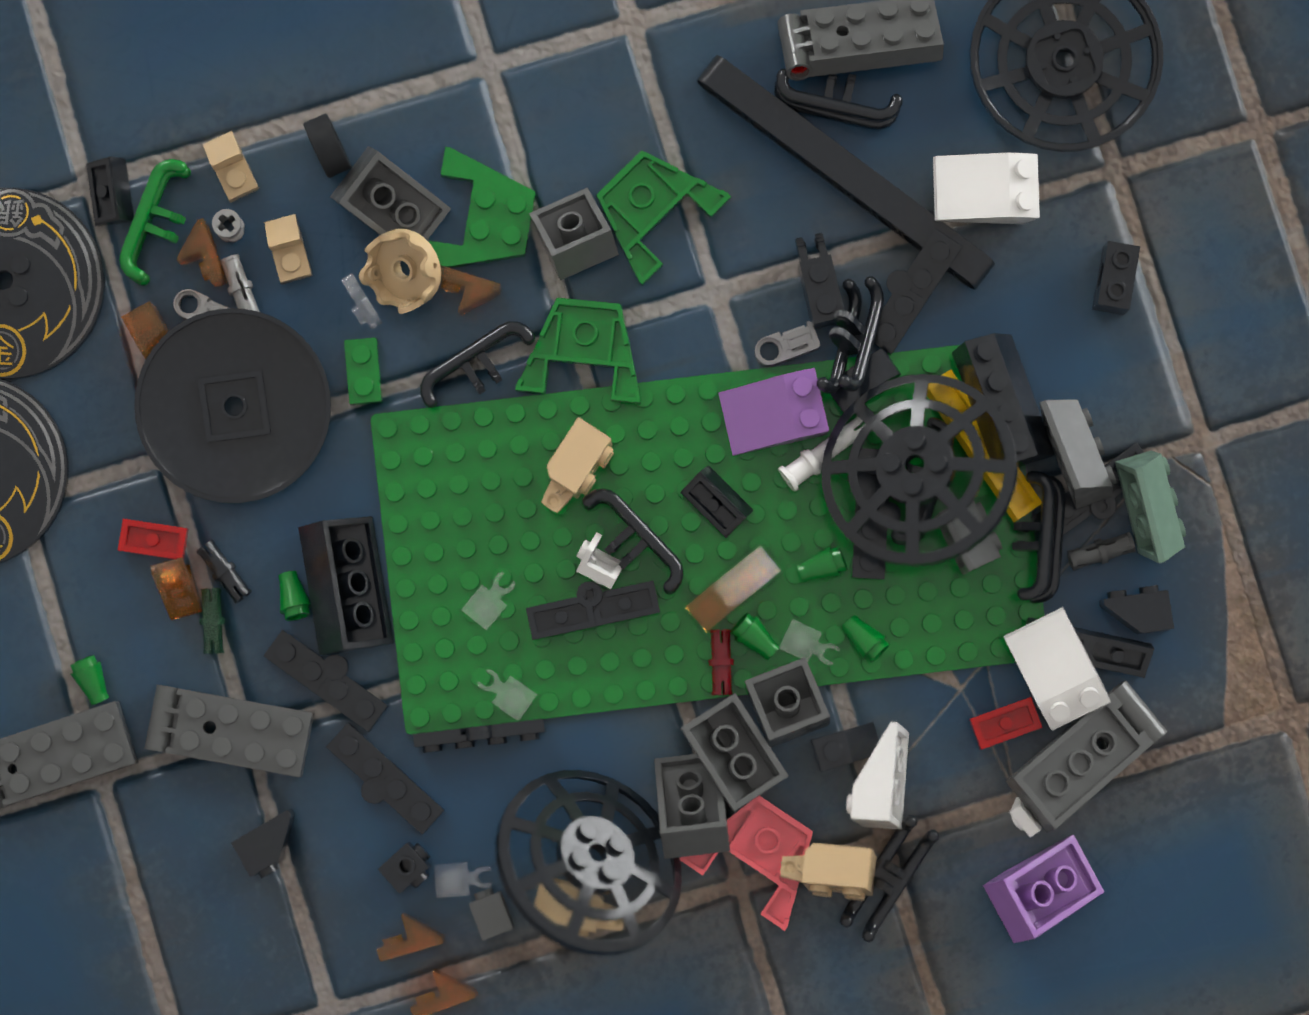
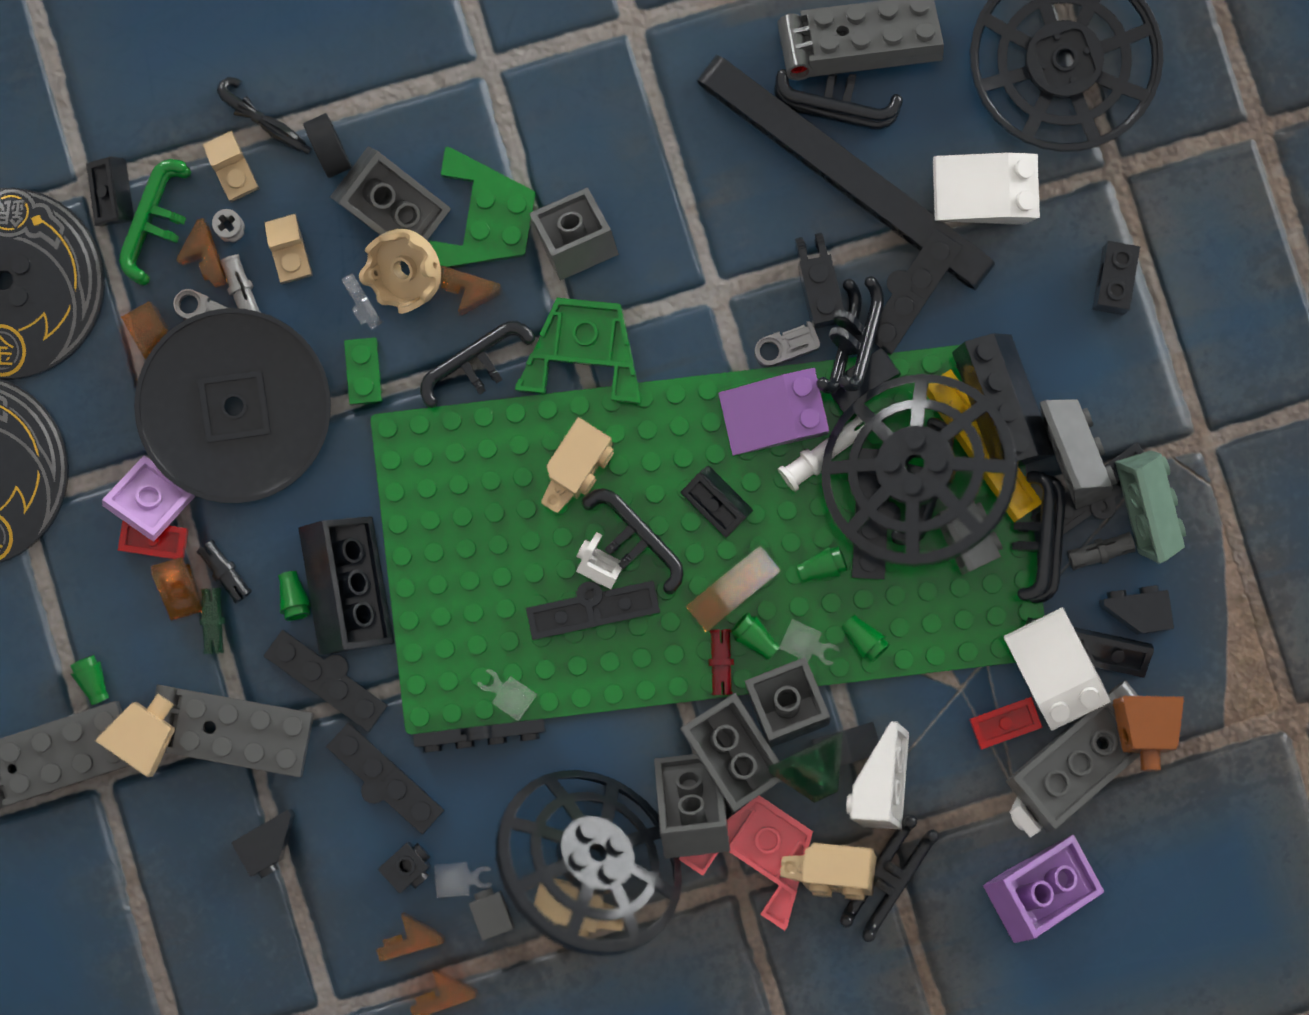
clear plate [461,572,516,631] -> none
green wing [596,150,731,286] -> none
none -> tan torso [96,694,175,777]
none -> lavender plate [102,456,195,542]
none -> black piece [217,77,312,155]
none -> clear green slope [769,732,843,803]
none -> dark orange torso [1113,696,1184,772]

